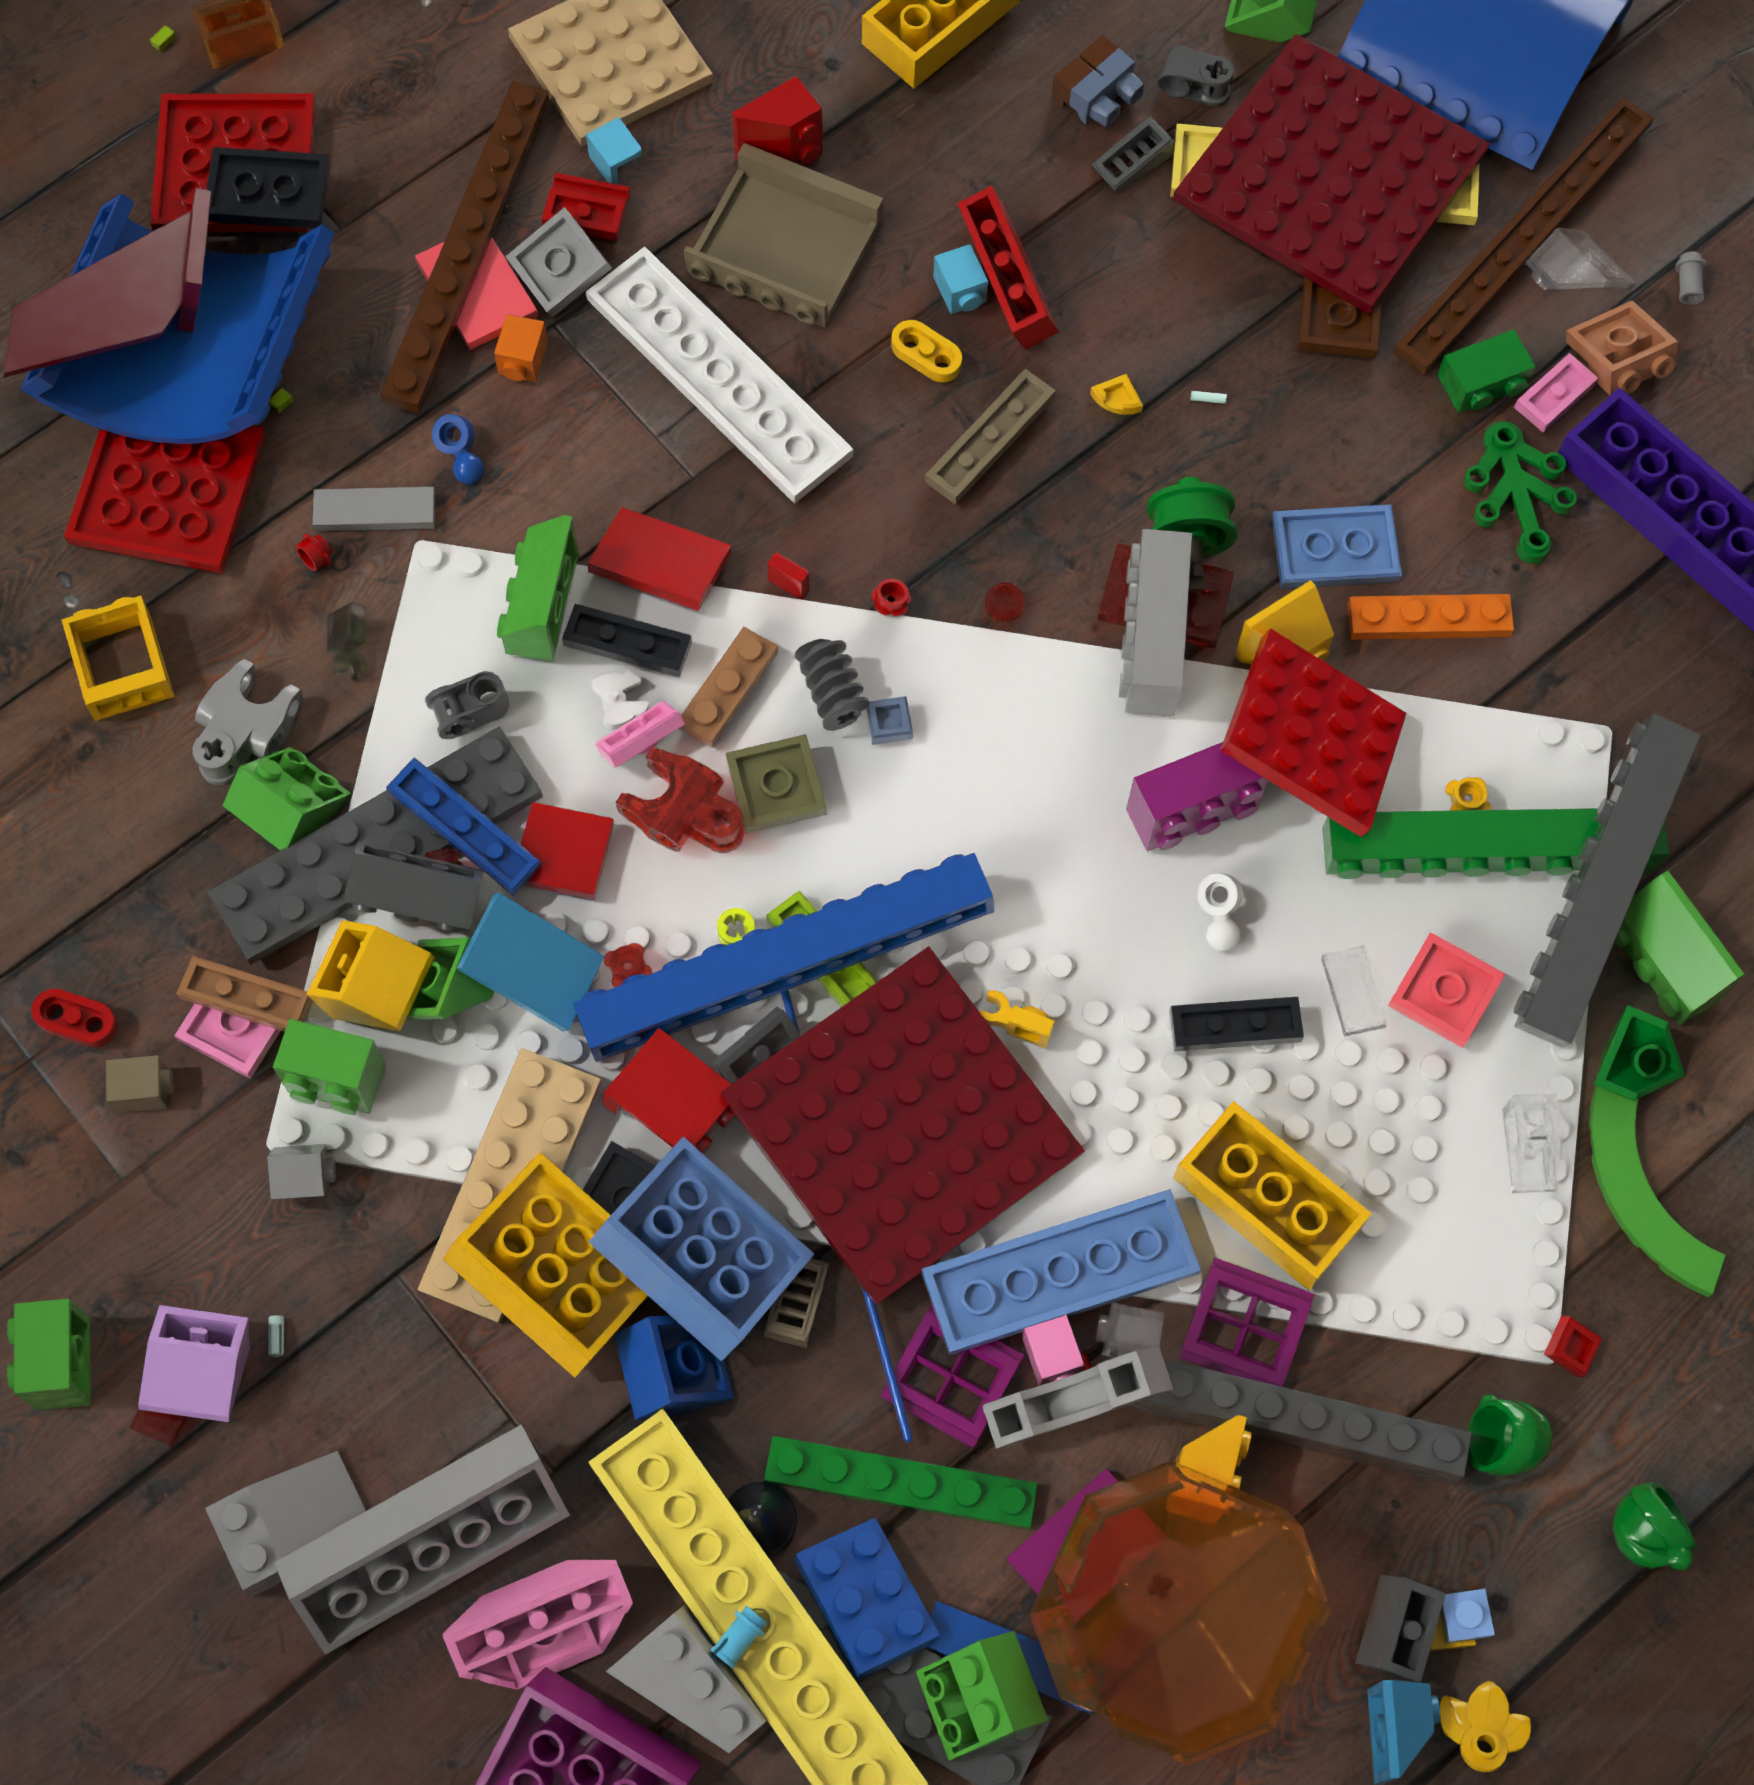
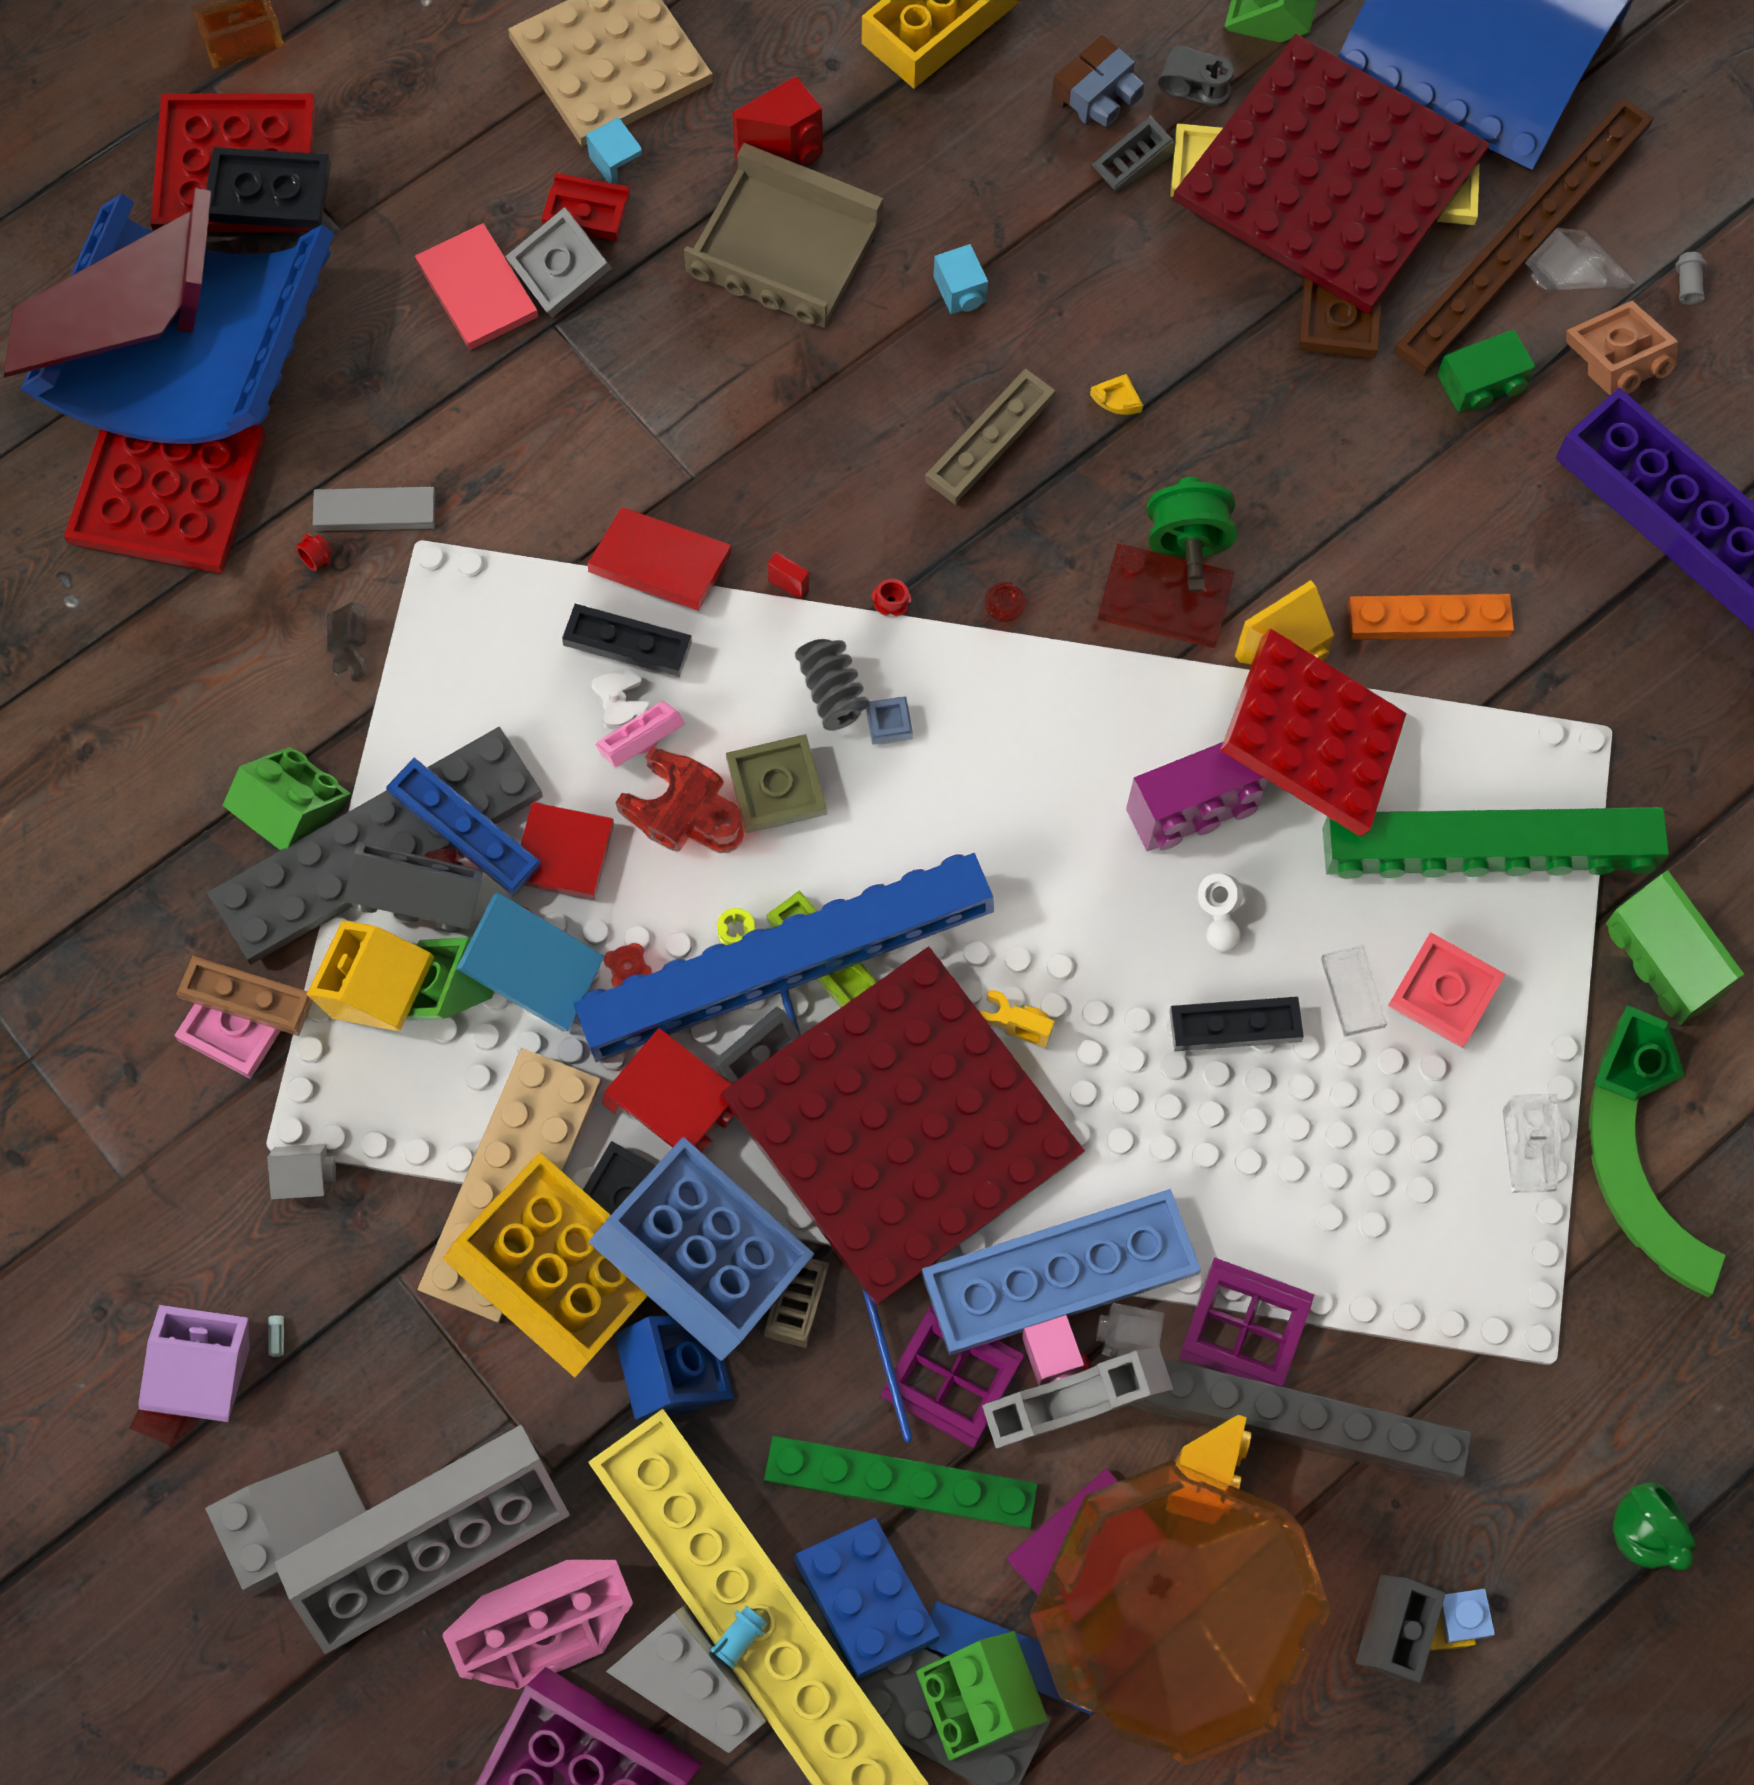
bright green brick [7,1299,91,1410] -> none
red plate [31,989,118,1047] -> none
yellow window [61,596,175,721] -> none
dark tan brick [106,1055,174,1114] -> none
lime piece [150,25,177,52] -> none
light grey piece [192,659,304,785] -> none
lime piece [268,388,293,413] -> none
bright green brick [273,1018,386,1115] -> none
reddish brown plate [380,81,549,413] -> none
dark grey piece [425,671,509,739] -> none
blue plate [432,414,484,485] -> none
orange brick [494,314,548,382] -> none
bright green slope [497,515,579,662] -> none
white plate [586,246,853,504] -> none
medium nougat plate [679,626,778,748] -> none
black hat [728,1482,797,1558] -> none
yellow plate [891,320,962,383] -> none
red brick [957,186,1059,350] -> none
light grey brick [1119,529,1192,716] -> none
yellow brick [1173,1101,1372,1291] -> none
light aqua piece [1190,391,1227,404] -> none
medium blue tile [1271,504,1402,589] -> none
dark azure slope [1367,1680,1440,1785] -> none
yellow plate [1439,1681,1531,1772] -> none
yellow plate [1445,777,1491,811] -> none
green plant [1463,421,1577,564] -> none
green piece [1468,1394,1553,1476] -> none
dark grey brick [1513,714,1701,1047] -> none
bright pink plate [1514,353,1599,433] -> none
red tile [1544,1316,1602,1377] -> none

